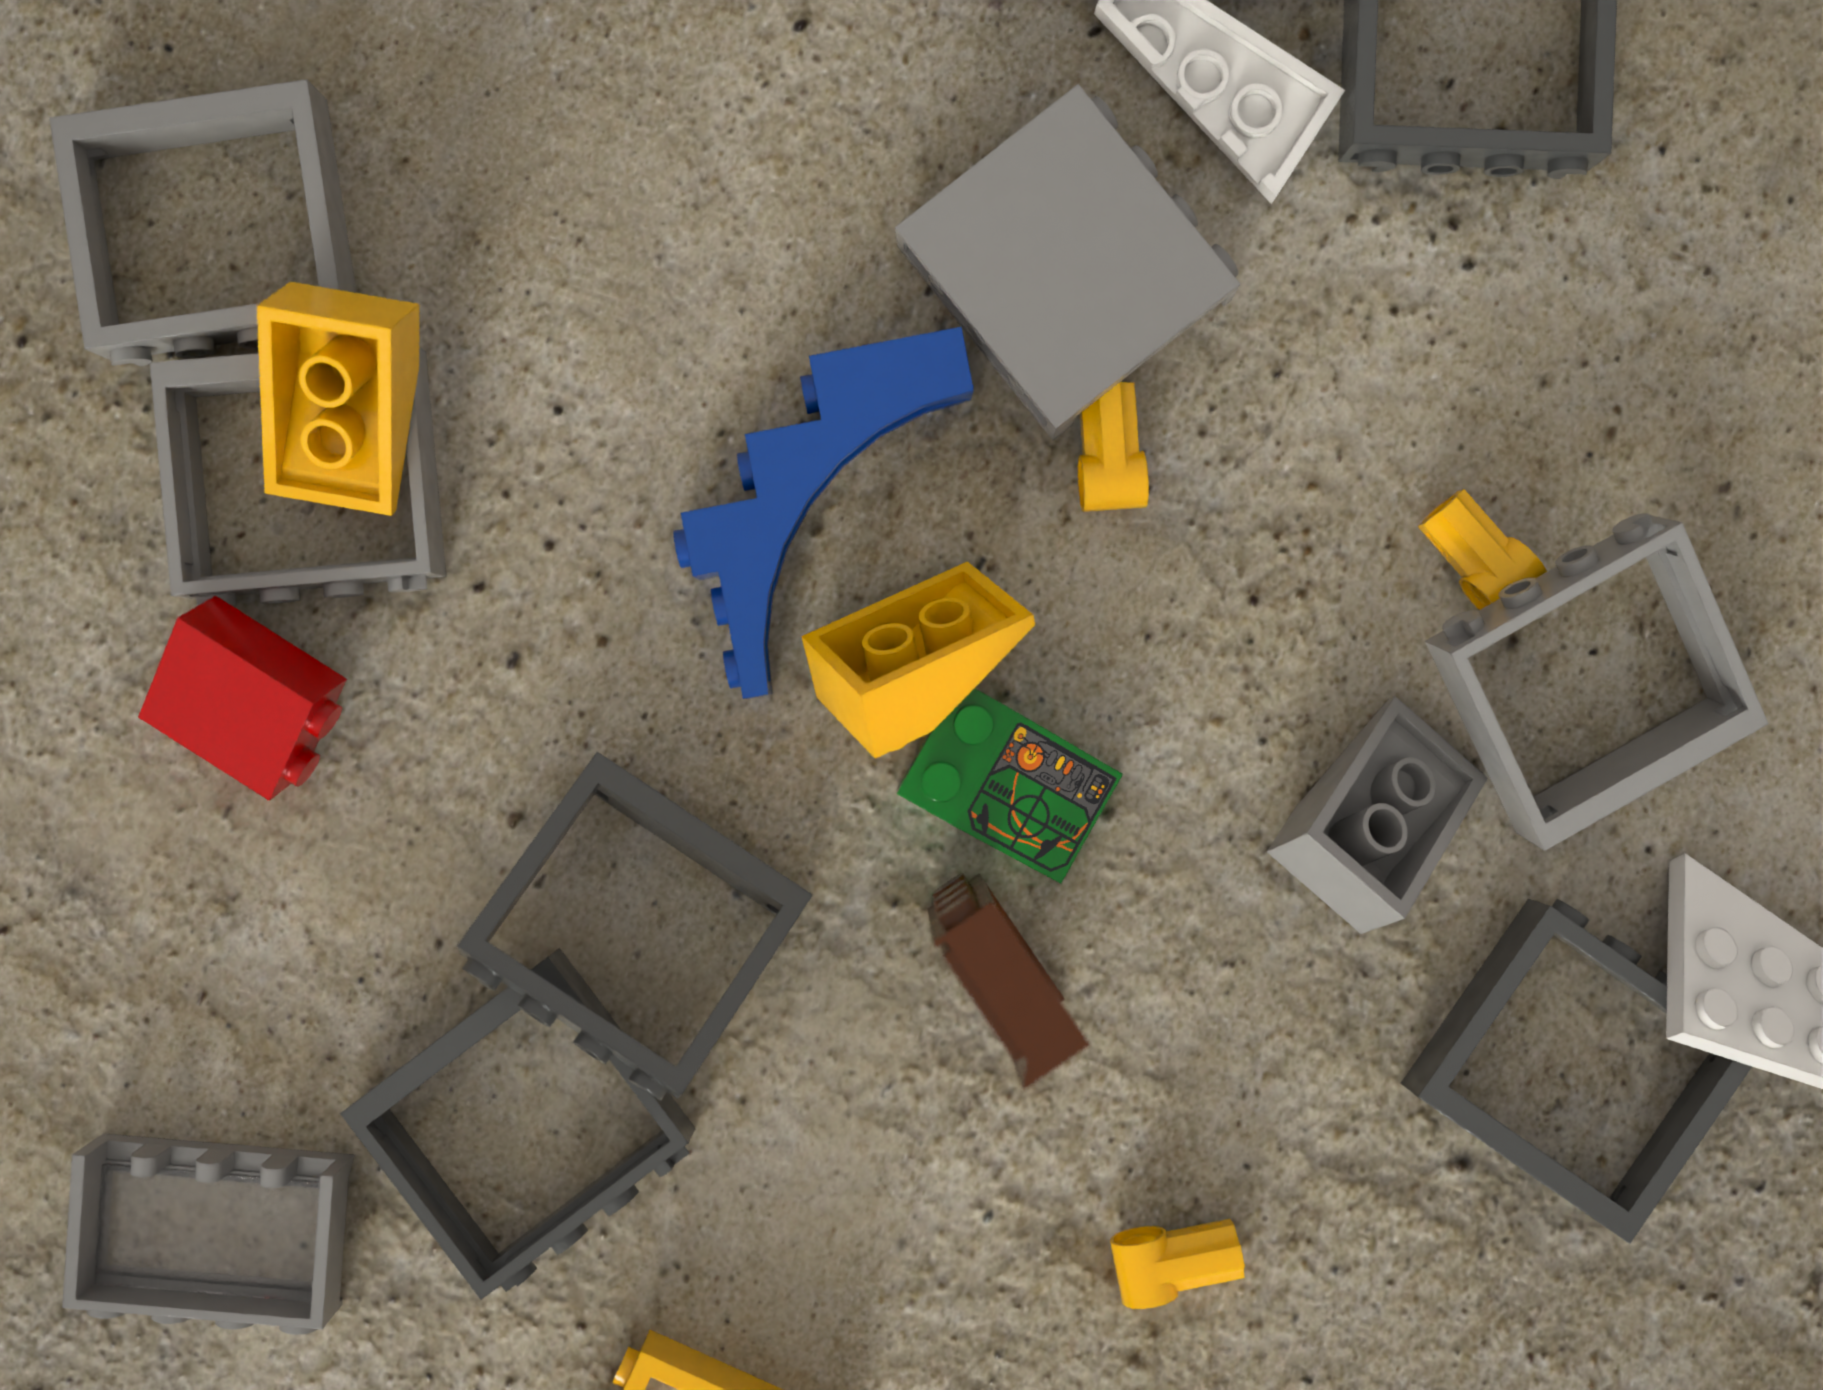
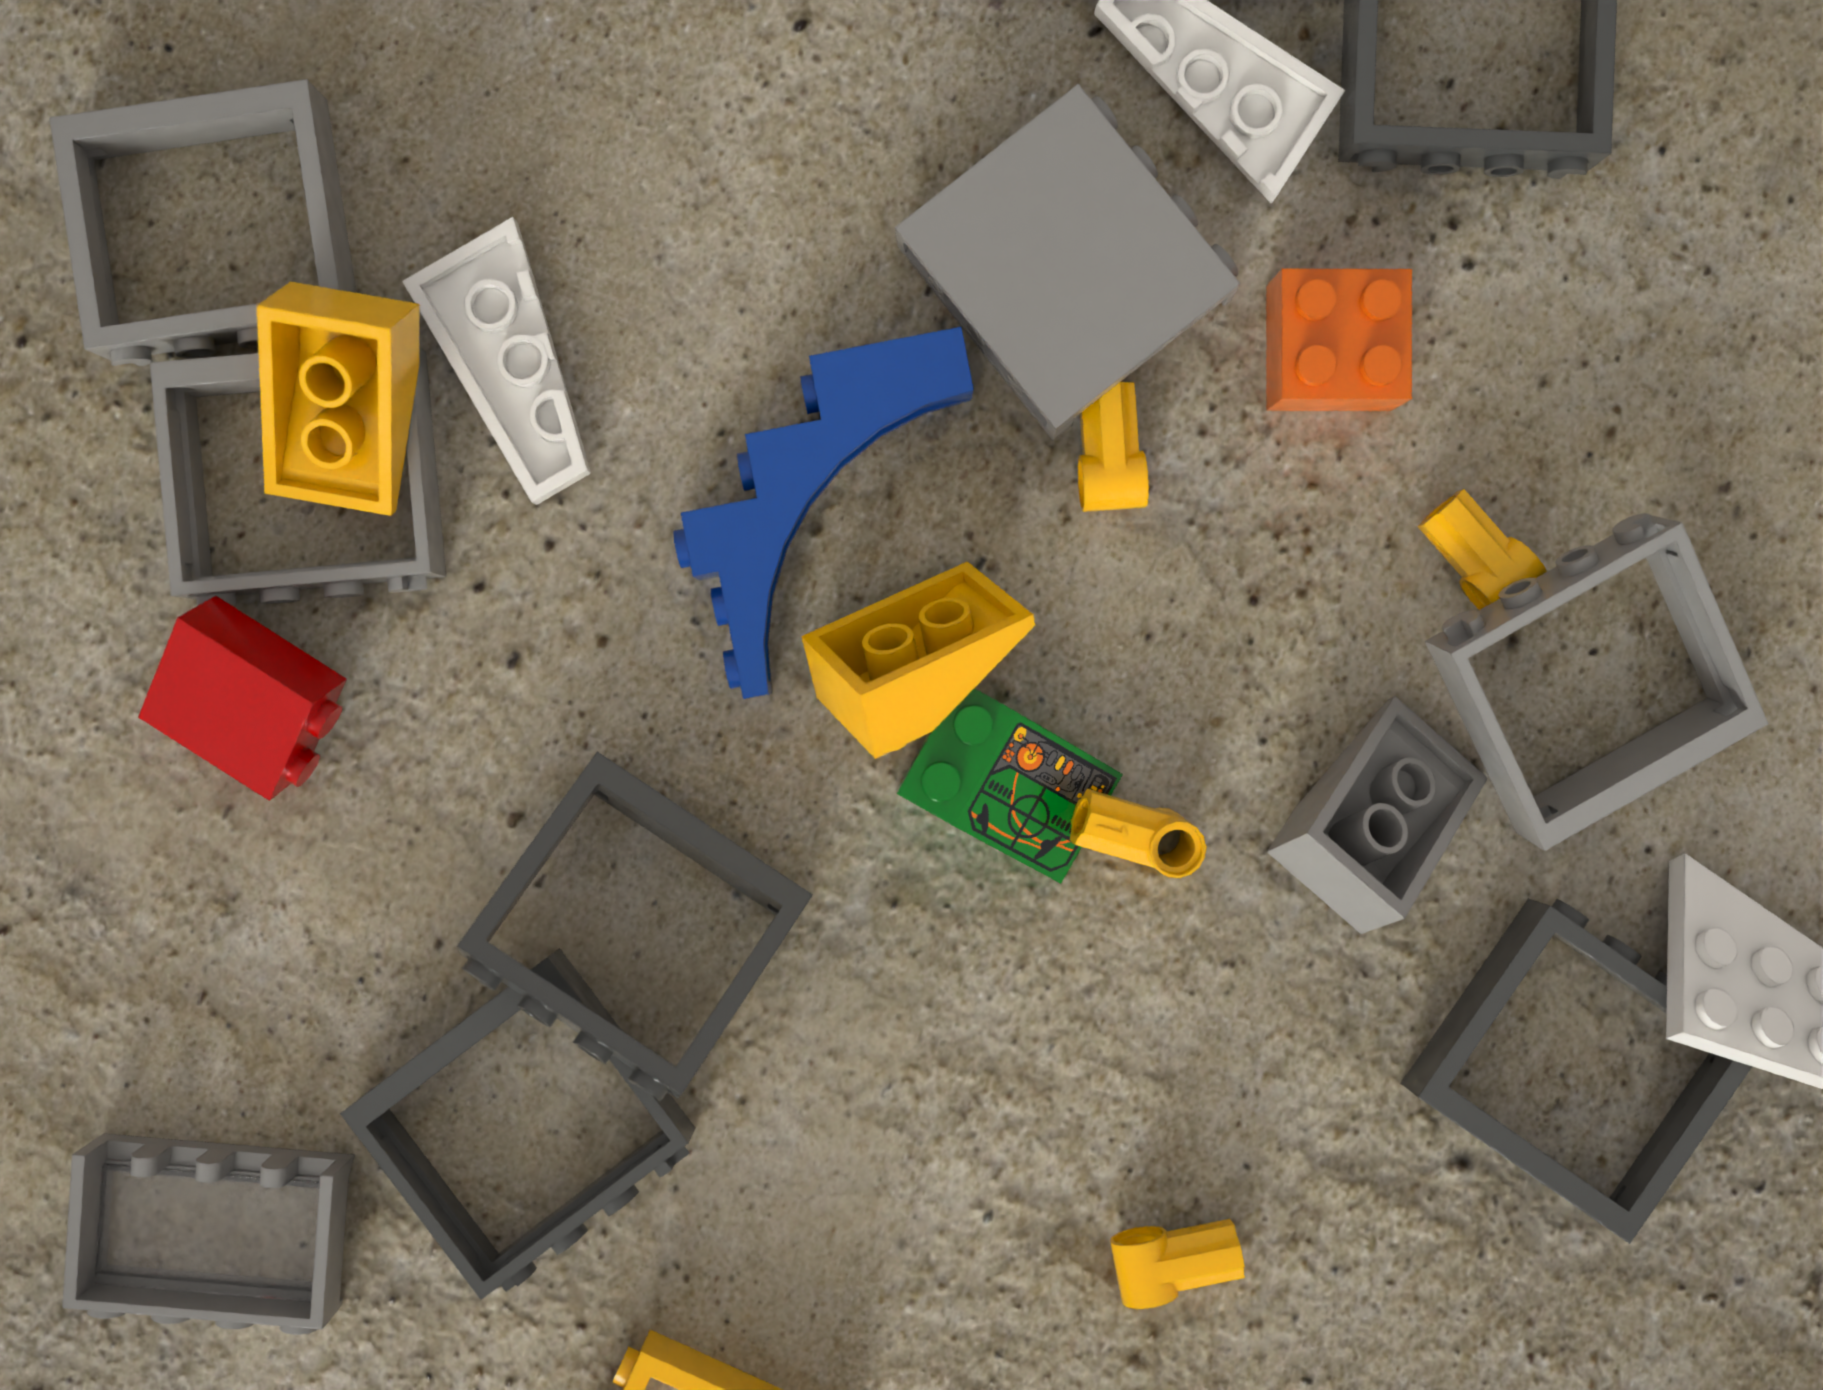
reddish brown window [928,873,1090,1090] -> none
none -> white wing [402,217,591,505]
none -> yellow piece [1070,789,1206,878]
none -> orange brick [1266,268,1412,411]

